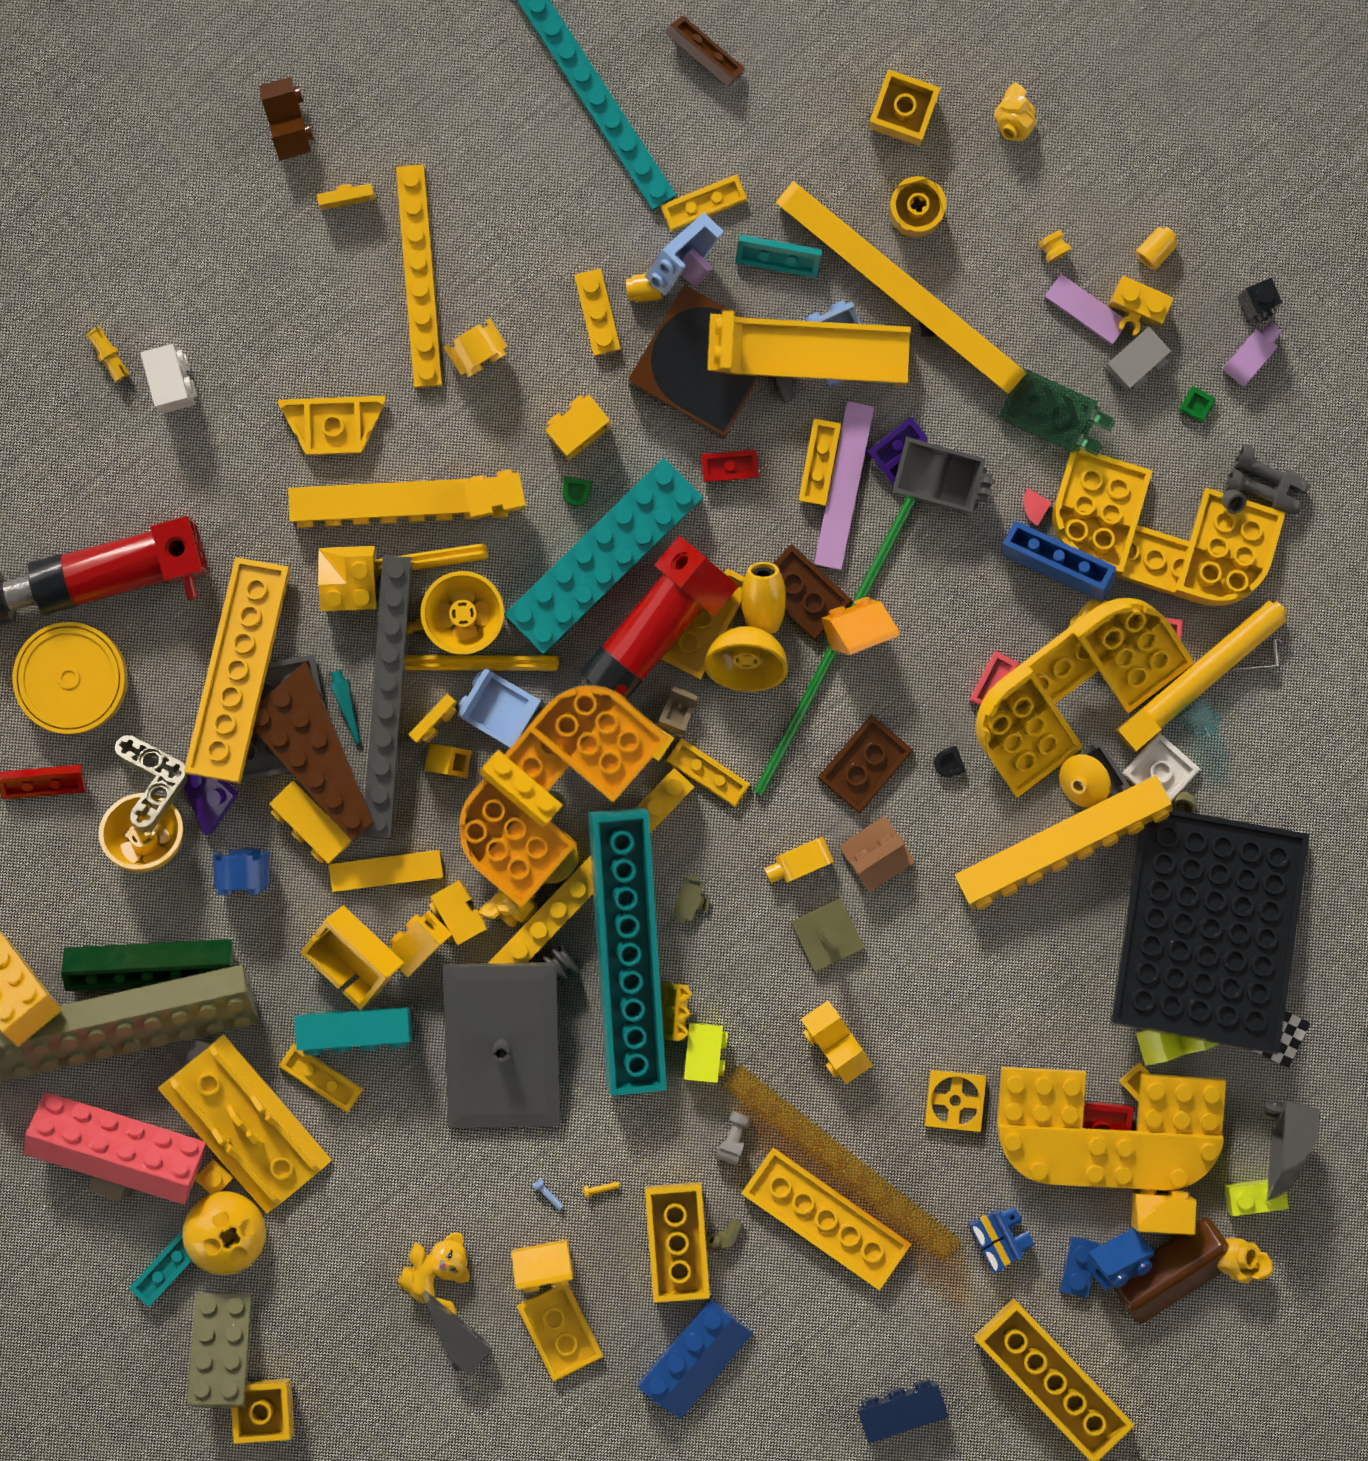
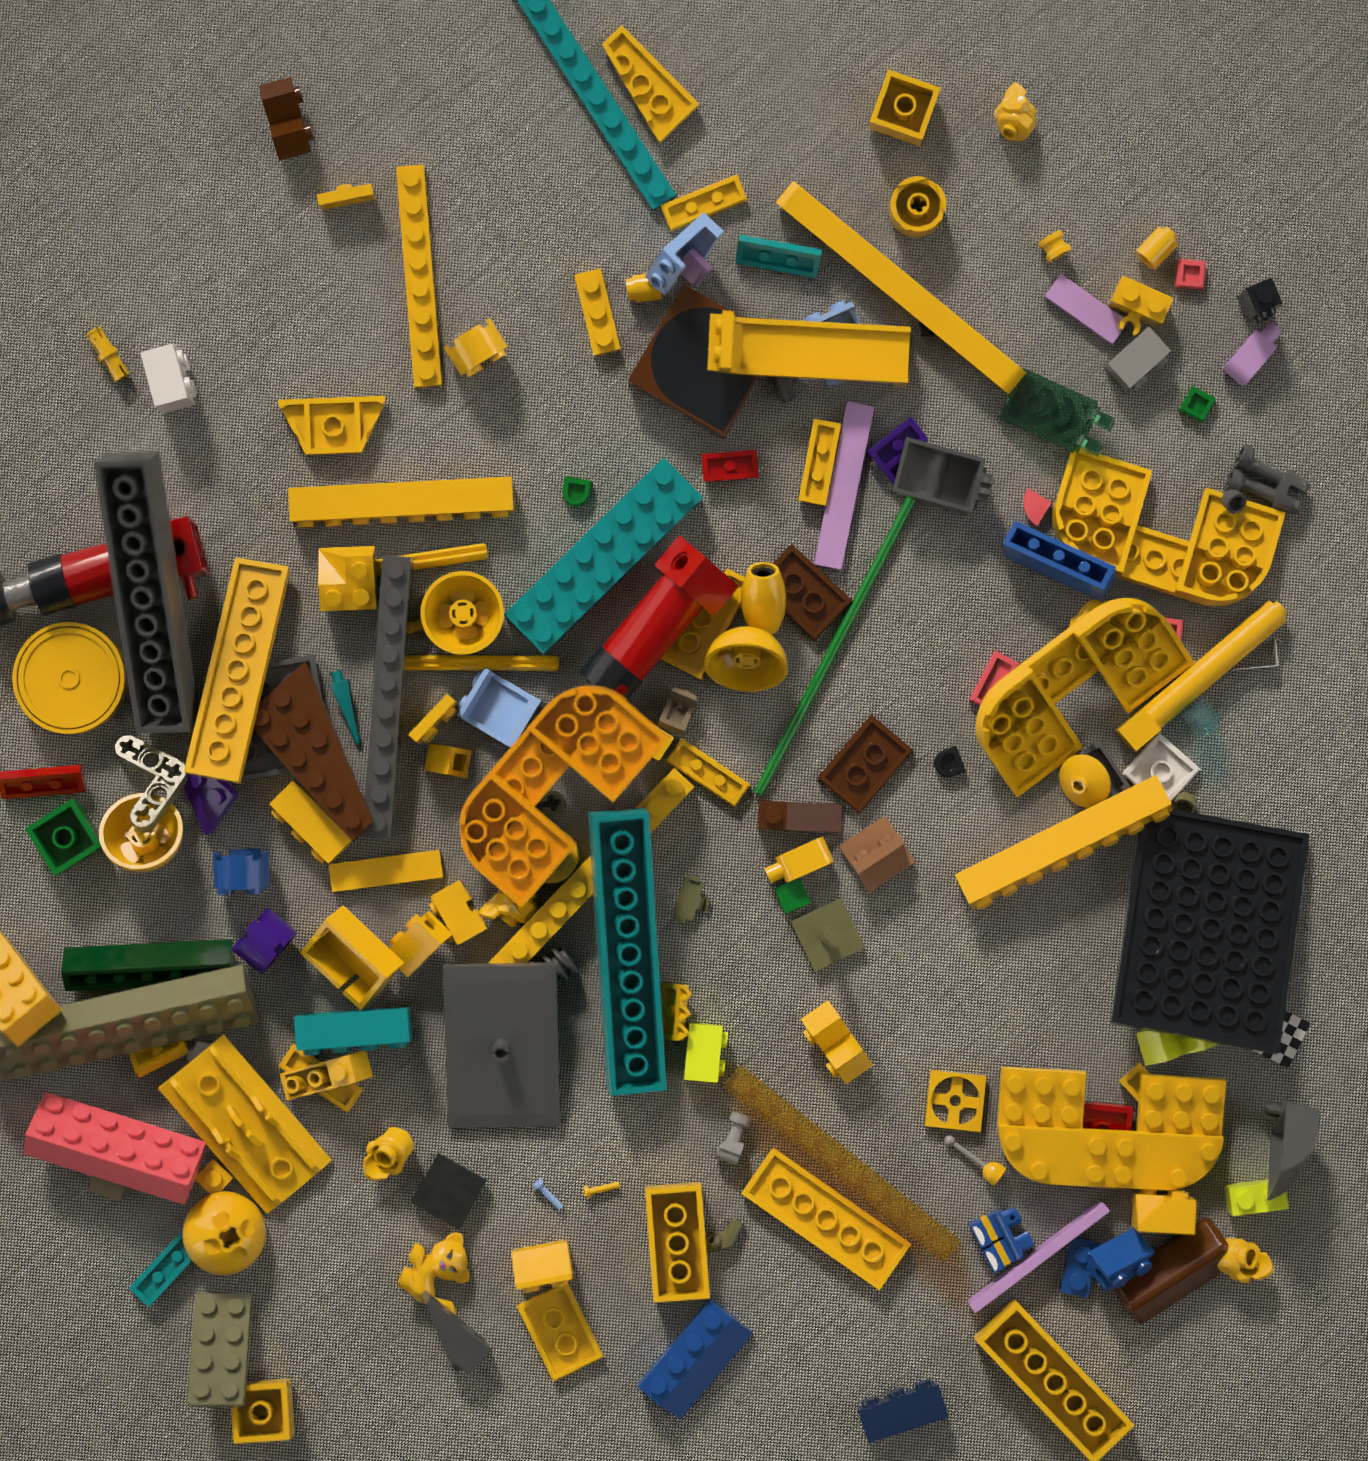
yellow brick [464,469,527,520] -> none
yellow plate [478,750,562,828] -> none
yellow brick [545,395,611,462] -> none
reddish brown plate [665,15,745,87] -> none
light orange slope [821,597,900,655] -> none
none -> green brick [25,799,102,876]
none -> dark grey brick [93,451,199,733]
none -> yellow plate [129,1041,189,1078]
none -> dark purple brick [231,907,297,974]
none -> yellow slope [280,1051,373,1101]
none -> yellow head [363,1127,414,1181]
none -> pearl dark grey tile [410,1152,487,1230]
none -> yellow wing [602,25,699,144]
none -> reddish brown slope [757,801,842,832]
none -> green tile [774,877,811,914]
none -> hinge [944,1135,1007,1186]
none -> lavender tile [967,1201,1110,1313]
none -> coral tile [1175,259,1206,291]

